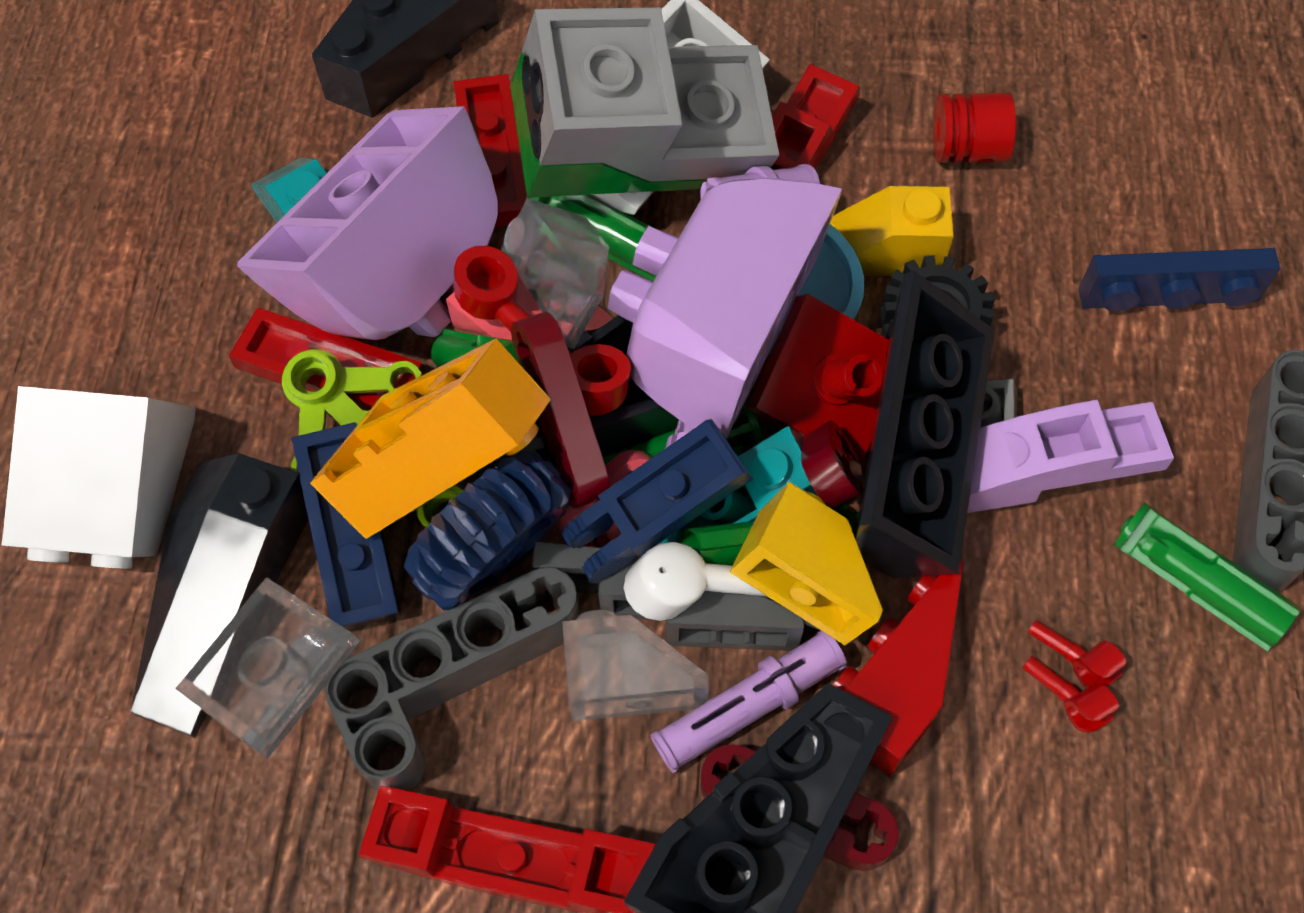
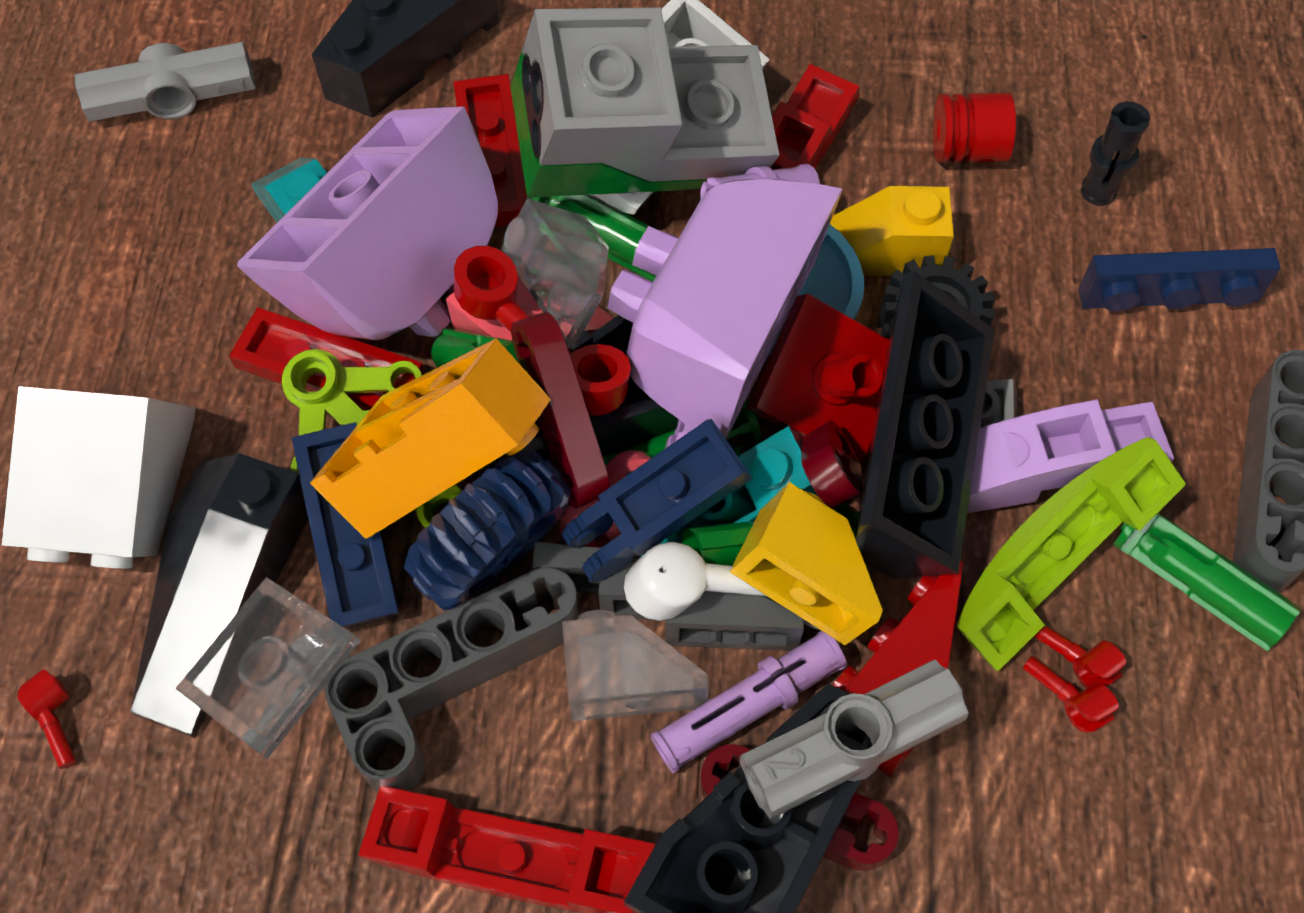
none -> red hand [17,669,76,769]
none -> light grey piece [74,41,256,122]
none -> light grey piece [740,659,969,819]
none -> lime slope [956,437,1186,672]
none -> black pin [1081,101,1150,206]

